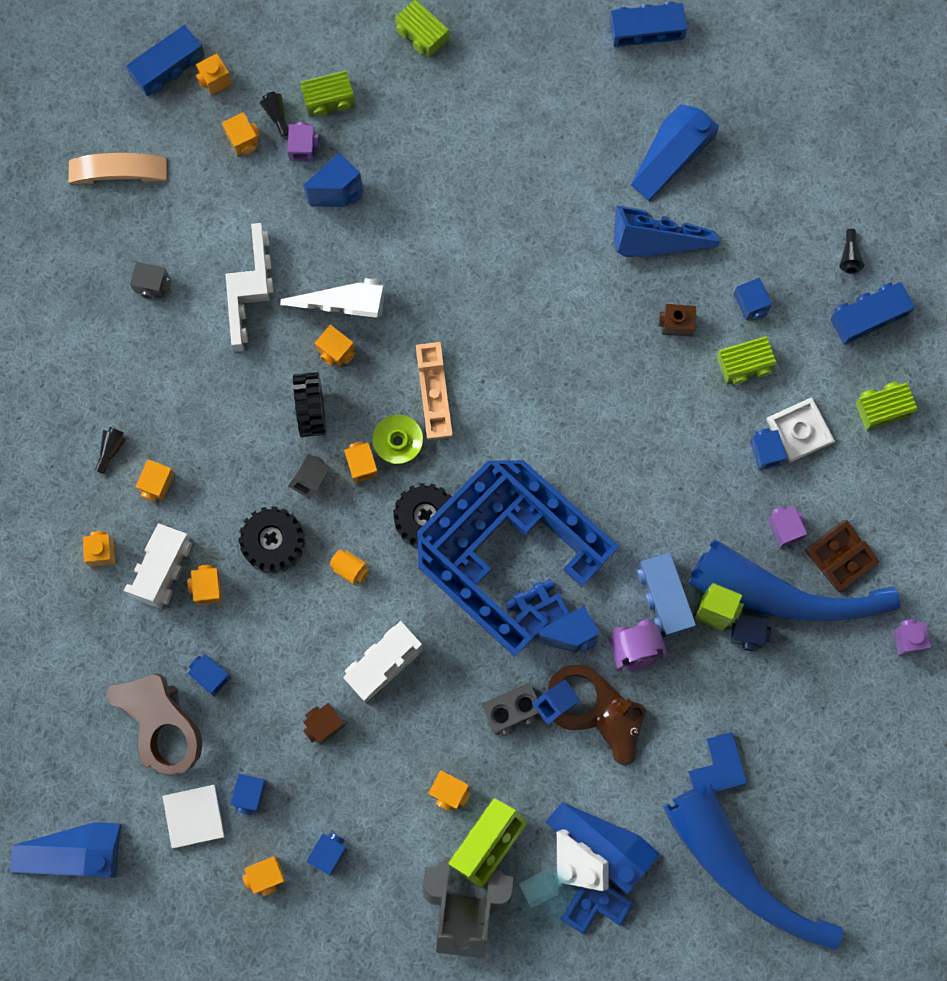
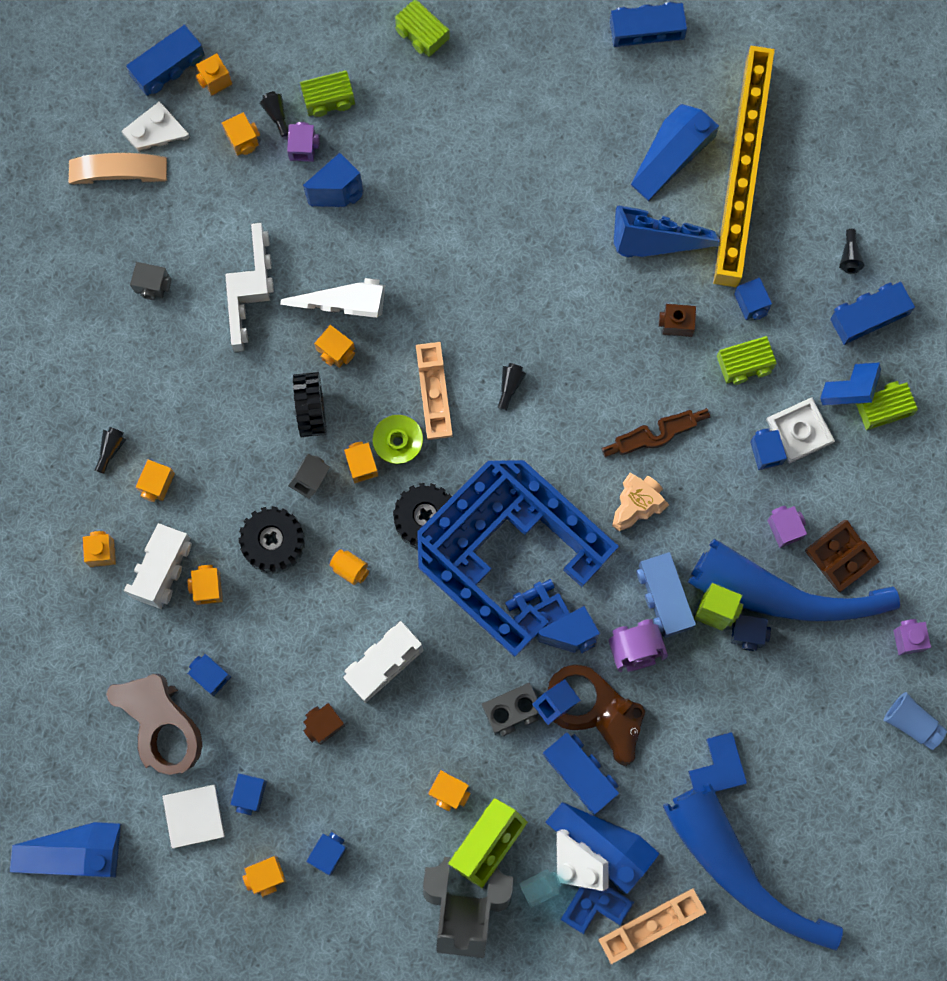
none -> white wing [122,102,190,151]
none -> black cone [498,363,526,410]
none -> blue brick [542,732,619,815]
none -> light nougat slope [598,888,706,964]
none -> reddish brown piece [601,408,710,458]
none -> light nougat rock [612,473,669,532]
none -> yellow brick [713,45,775,287]
none -> blue tile [820,363,881,405]
none -> medium blue plant [884,692,947,750]

